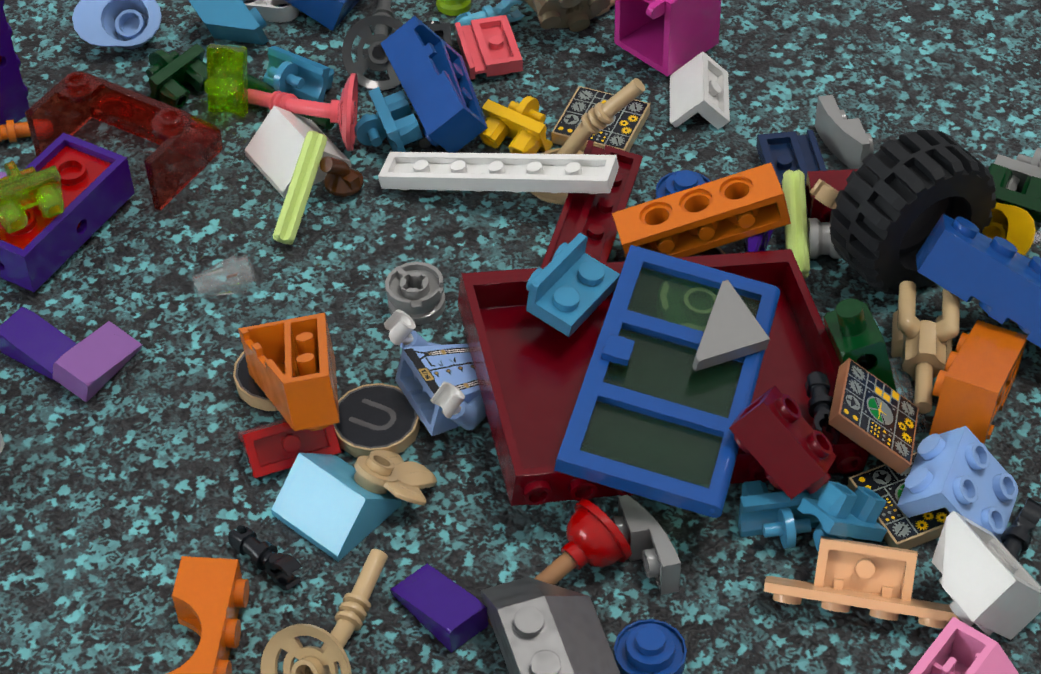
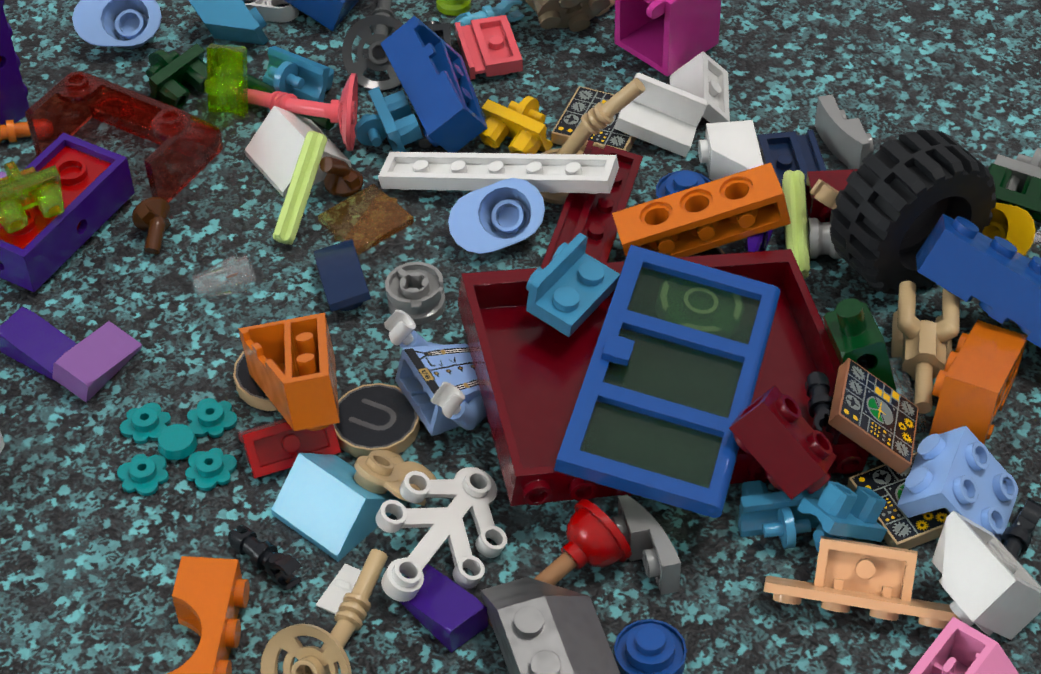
light grey tile [692,280,770,371] -> none
none -> teal plant [117,398,238,496]
none -> reddish brown plate [132,197,171,254]
none -> dark blue slope [313,239,371,312]
none -> white piece [316,564,361,615]
none -> clear orange piece [318,184,414,255]
none -> white plant [375,467,507,602]
none -> light blue piece [448,178,545,254]
none -> white panel [614,73,708,158]
none -> white slope [698,120,764,181]

